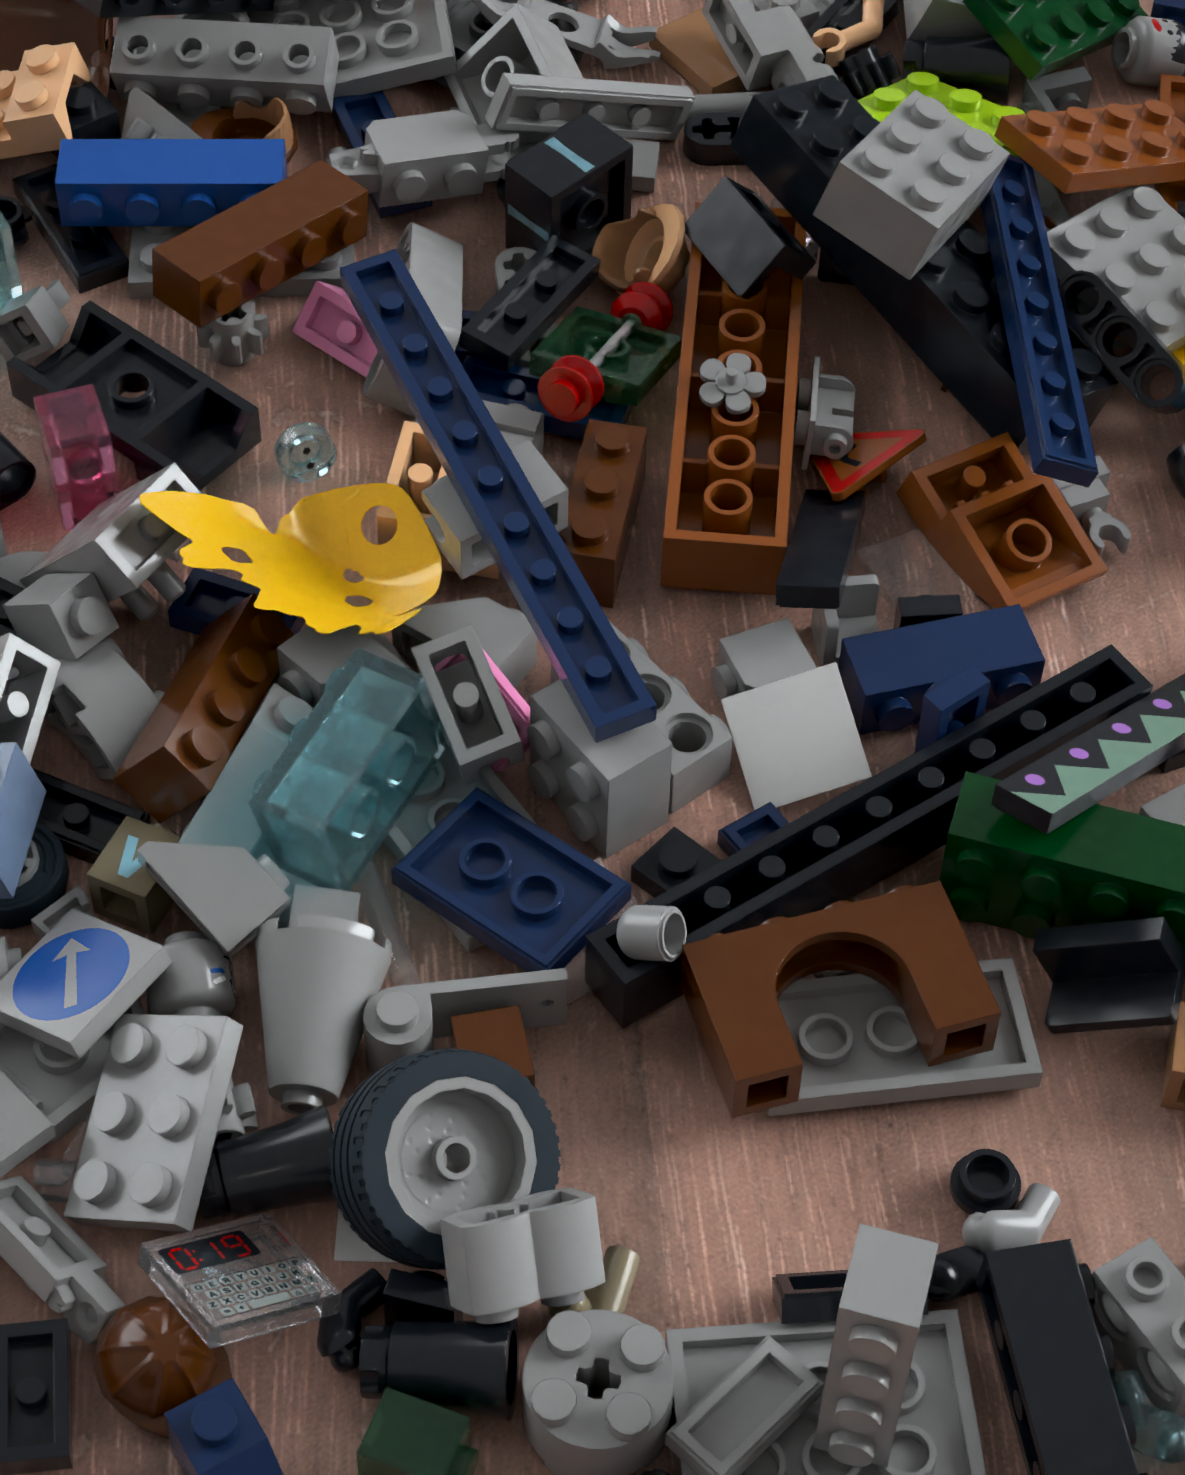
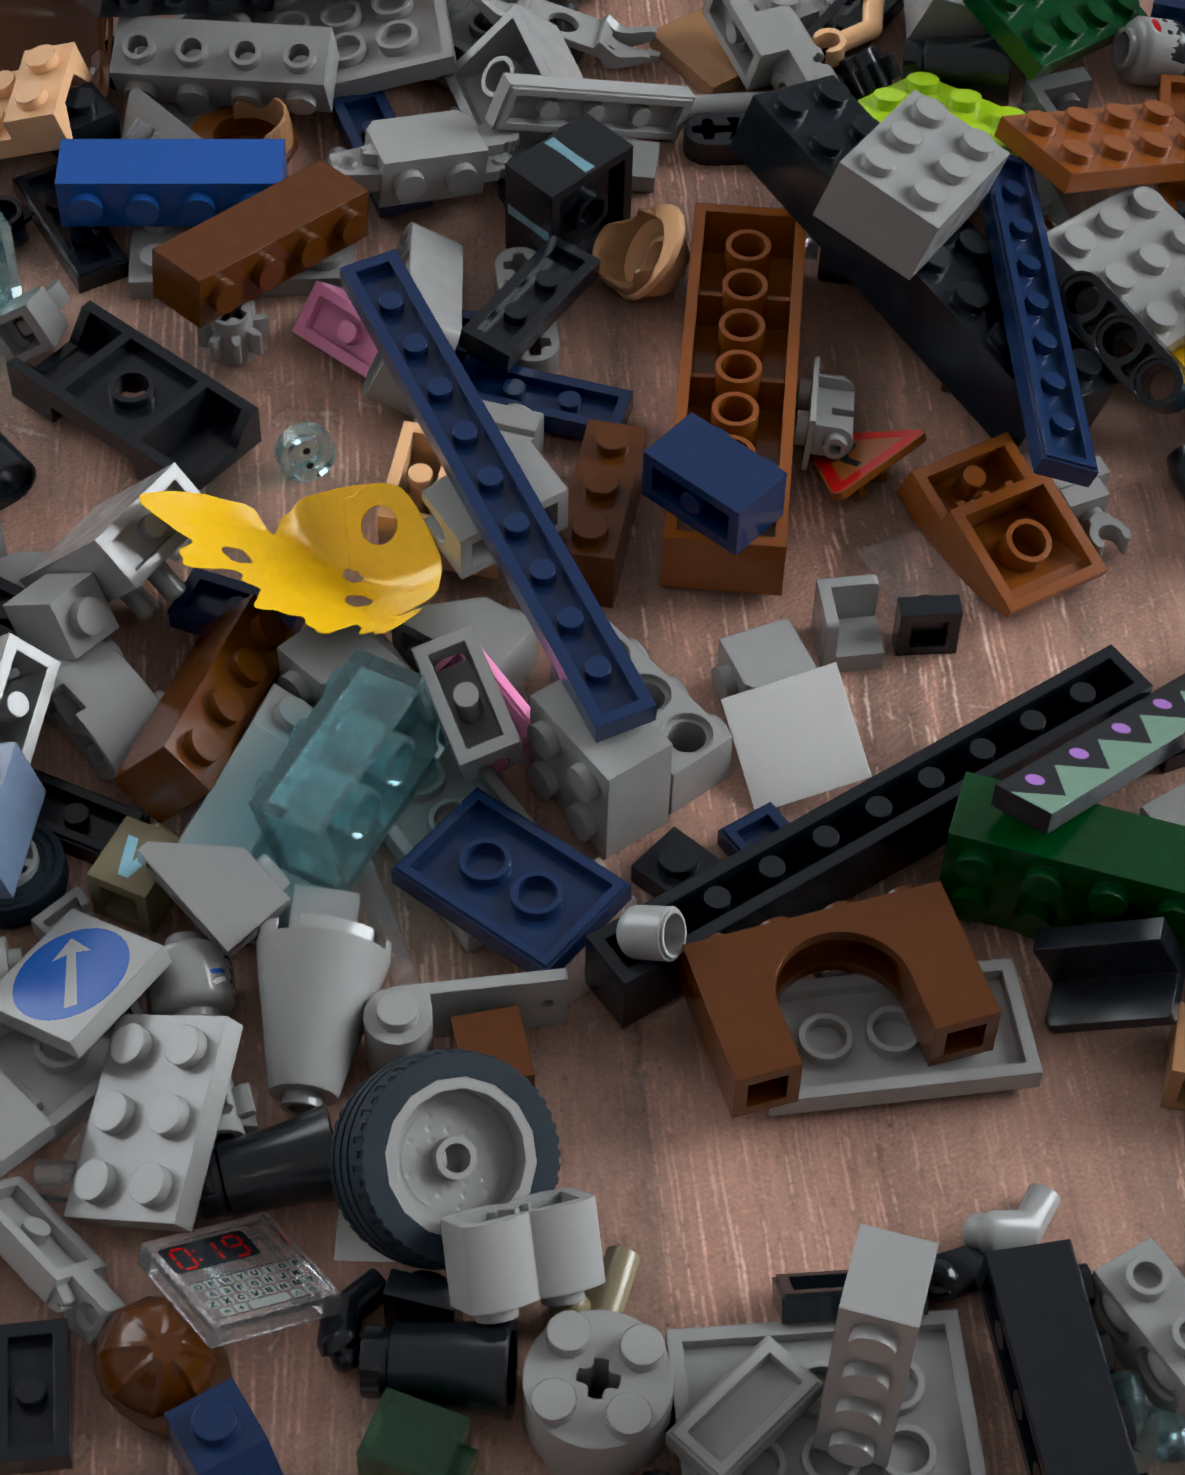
clear pink piece [33,384,119,530] -> none
plate [529,281,682,422] -> none
black panel [685,176,817,299] -> none
light grey plant [699,353,766,415] -> none
black tile [776,489,865,609] -> none
dark blue brick [838,604,1045,735] -> none
dark blue plate [914,665,990,753] -> none
black plate [950,1149,1021,1215] -> none
none -> dark blue brick [642,412,787,556]

